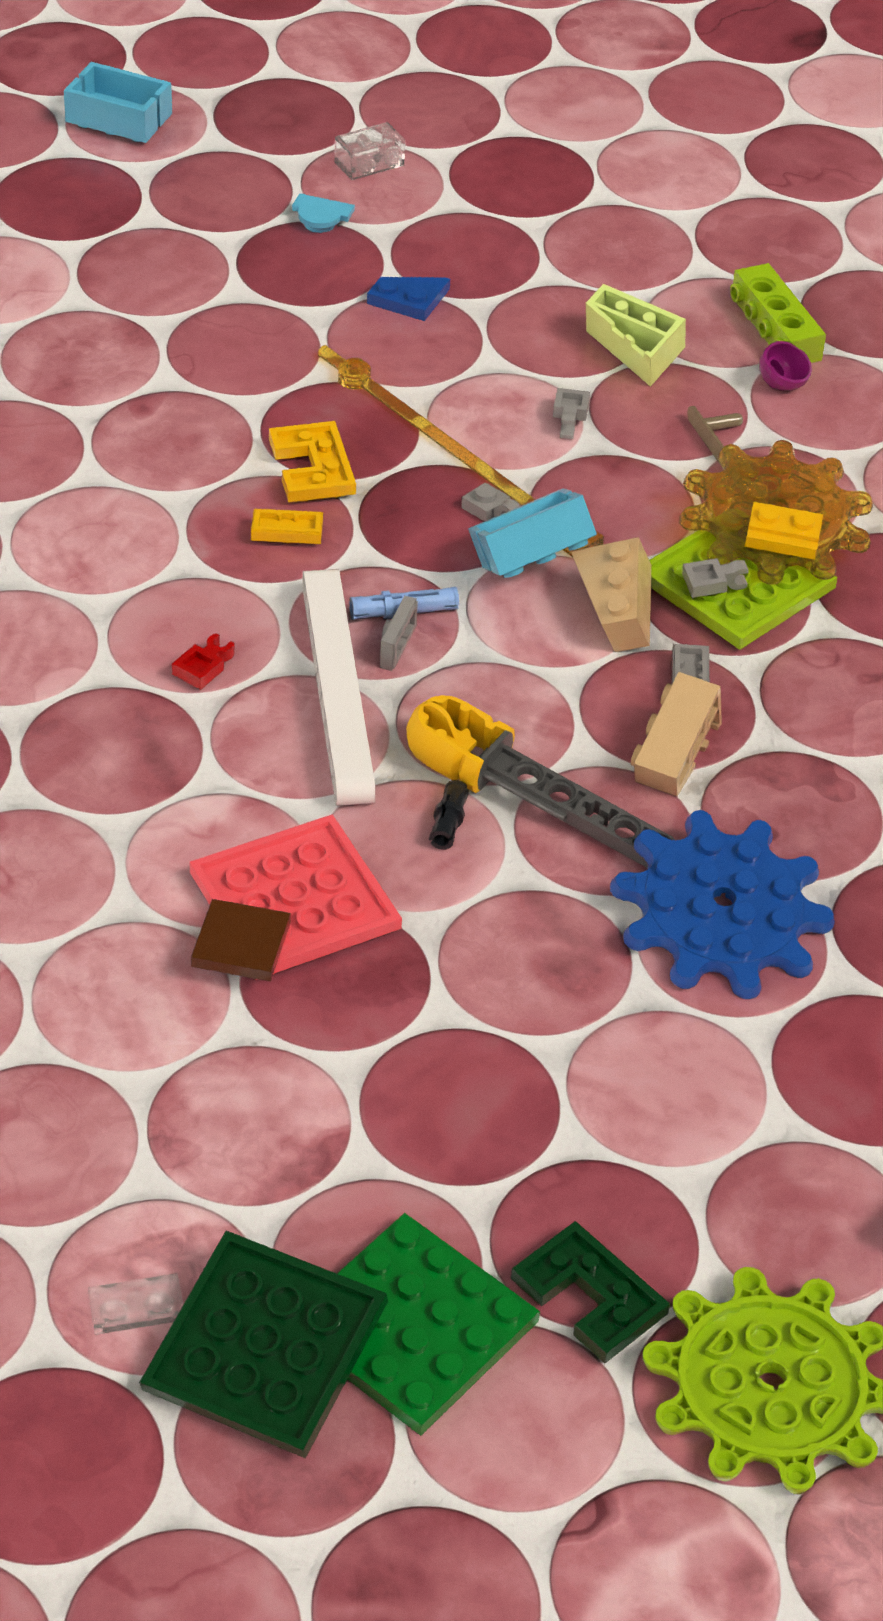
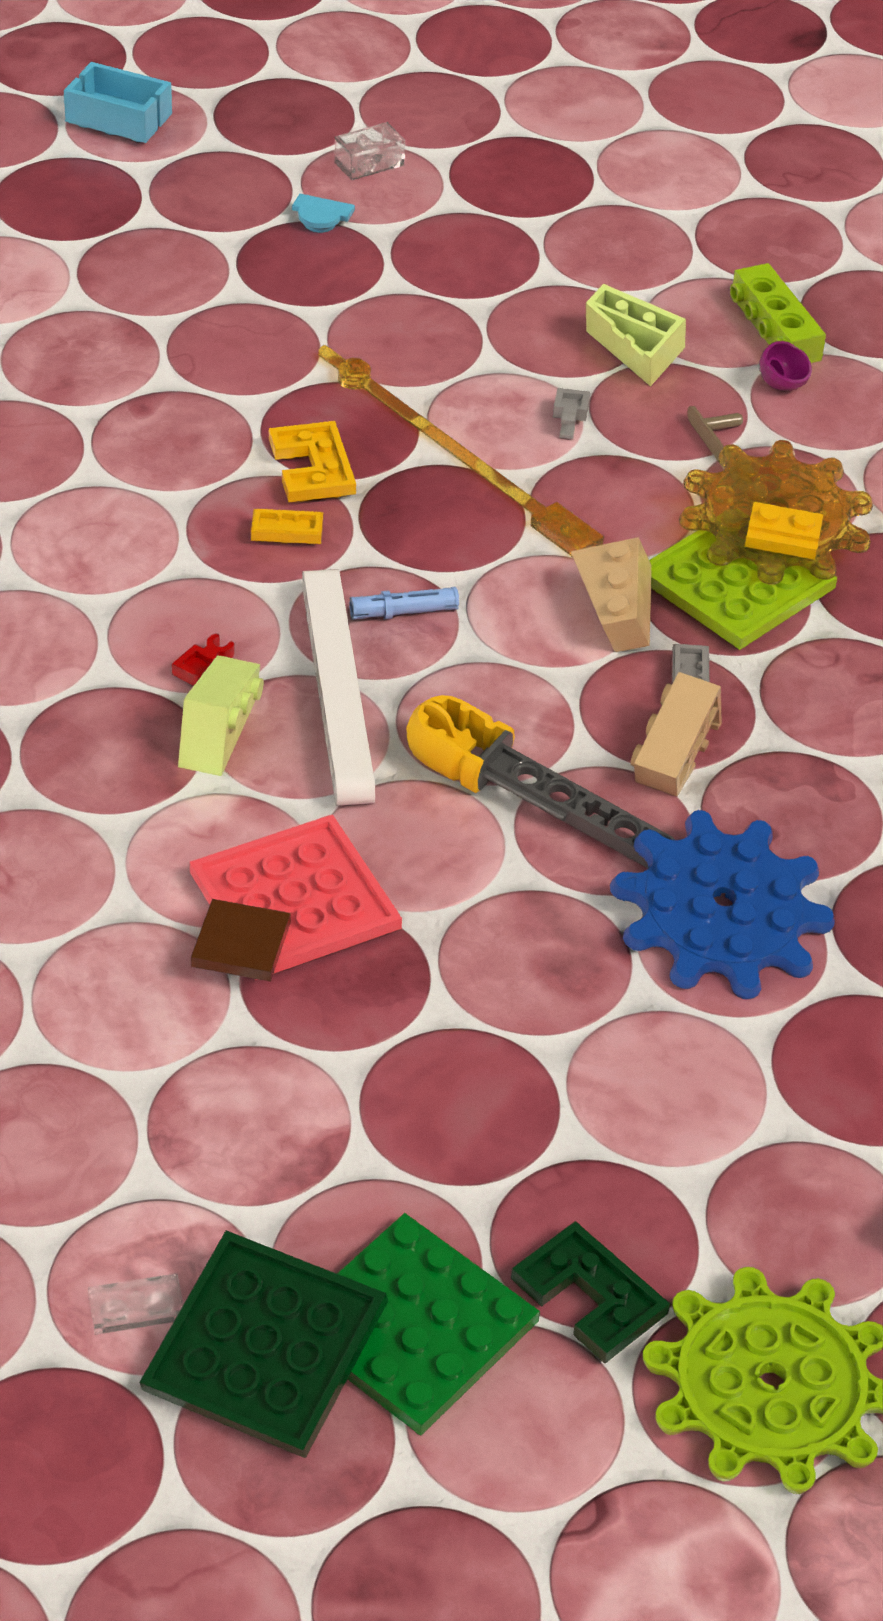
blue wing [367,277,450,321] -> none
light grey plate [380,595,418,671] -> none
black pin [429,780,469,850] -> none
light grey plate [462,482,521,521] -> none
medium azure piece [468,488,597,578] -> none
light grey plate [682,558,749,598] -> none
none -> yellowish green wedge [178,655,264,776]

